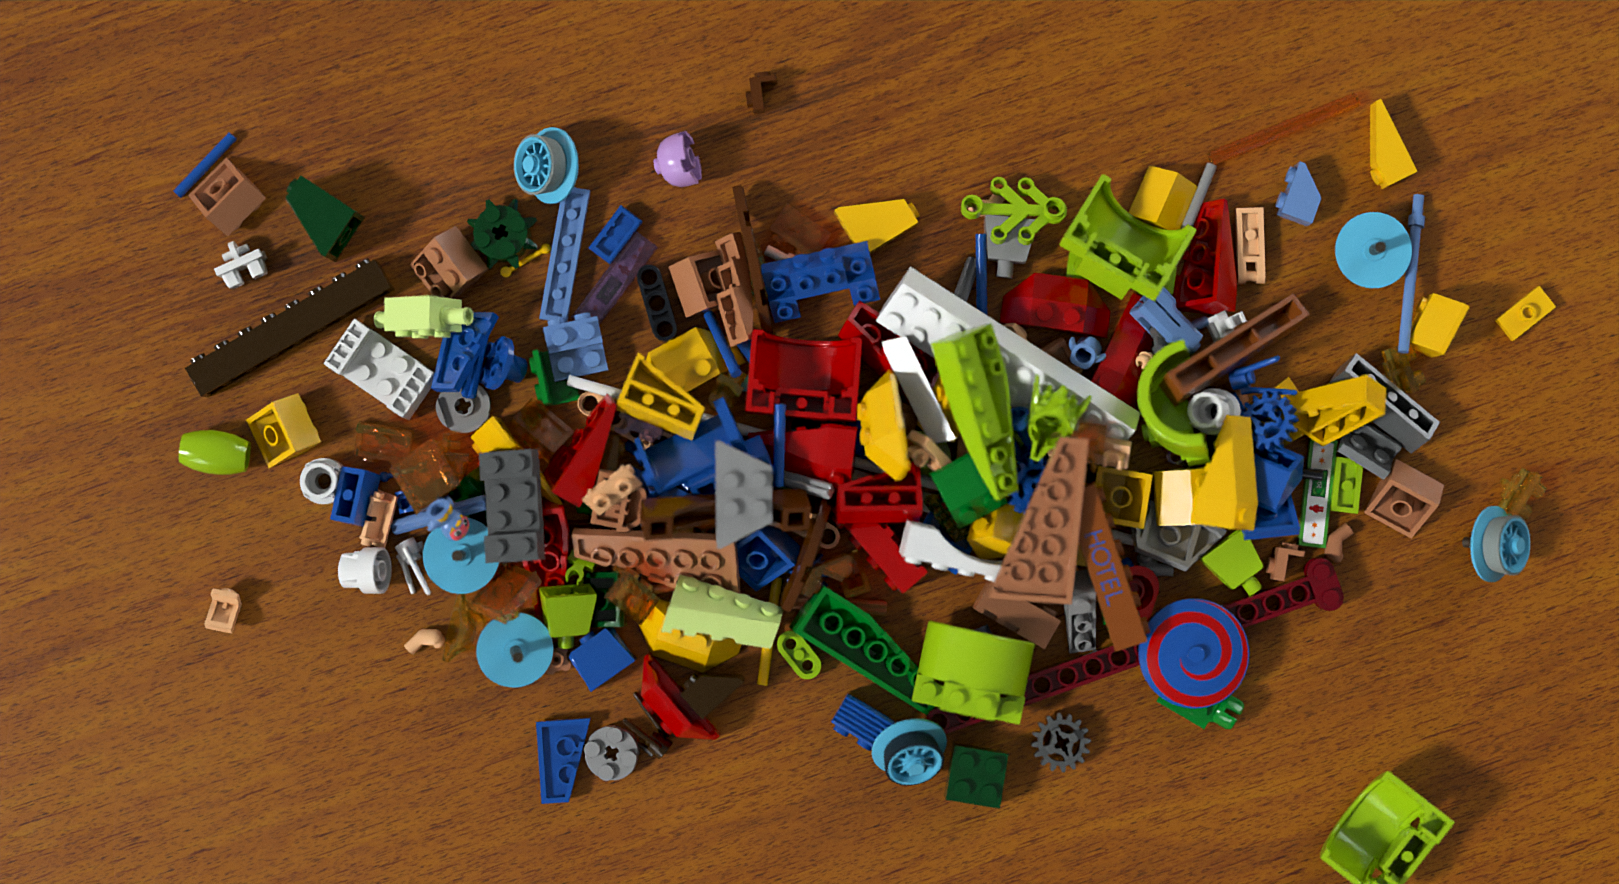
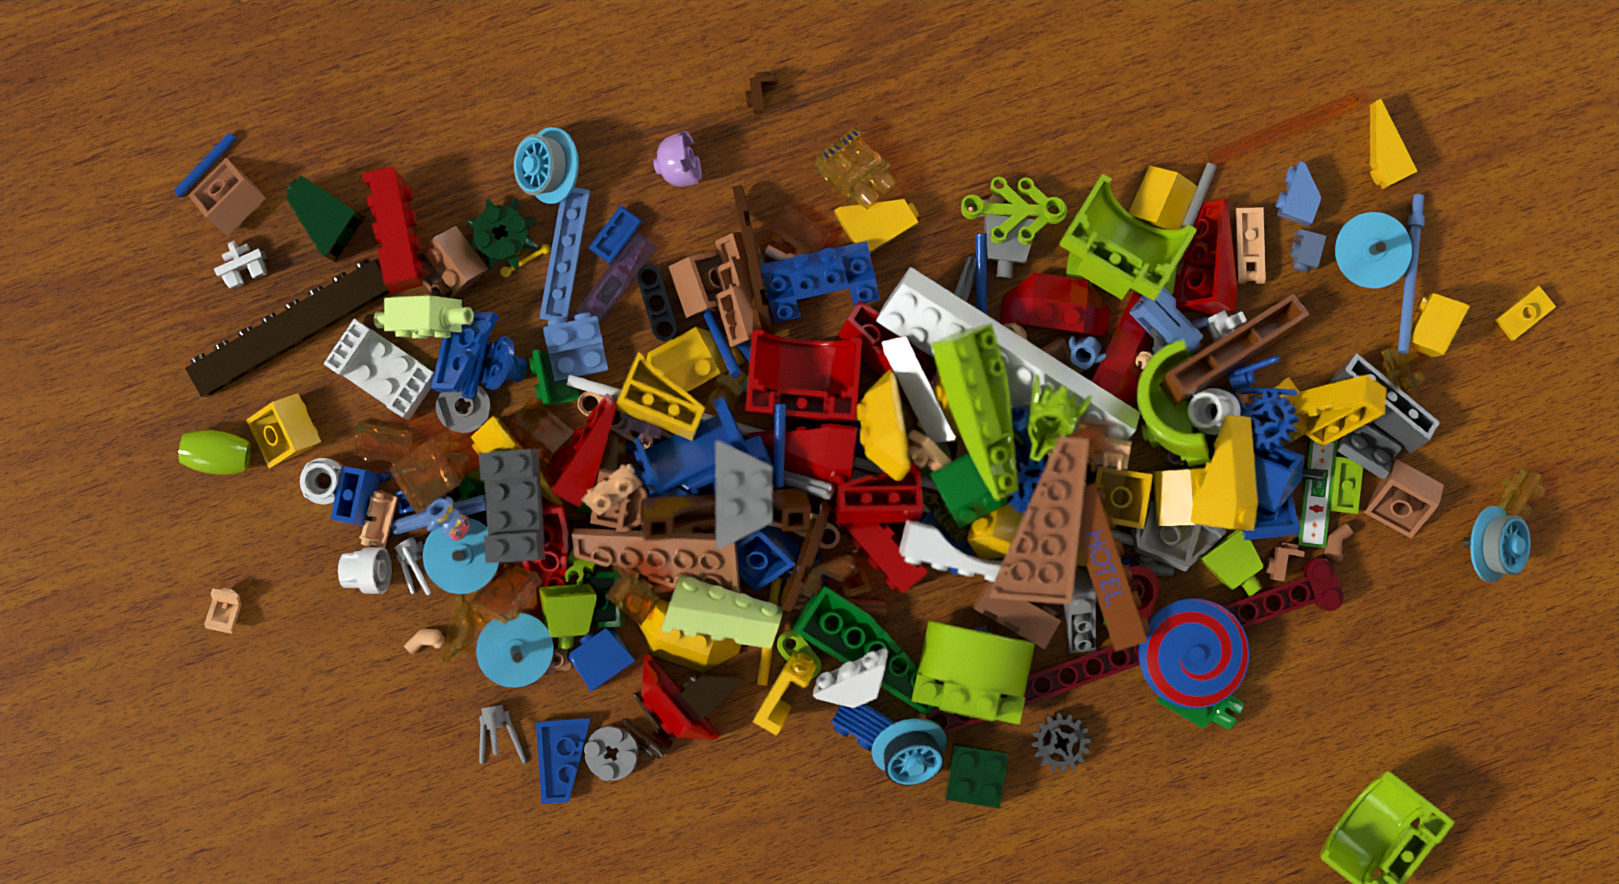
none -> red wedge [362,166,425,293]
none -> light grey plant [479,705,527,764]
none -> yellow panel [753,650,817,736]
none -> white slope [813,648,888,708]
none -> clear yellow hips [814,127,896,209]
none -> sand blue brick [1290,229,1326,273]

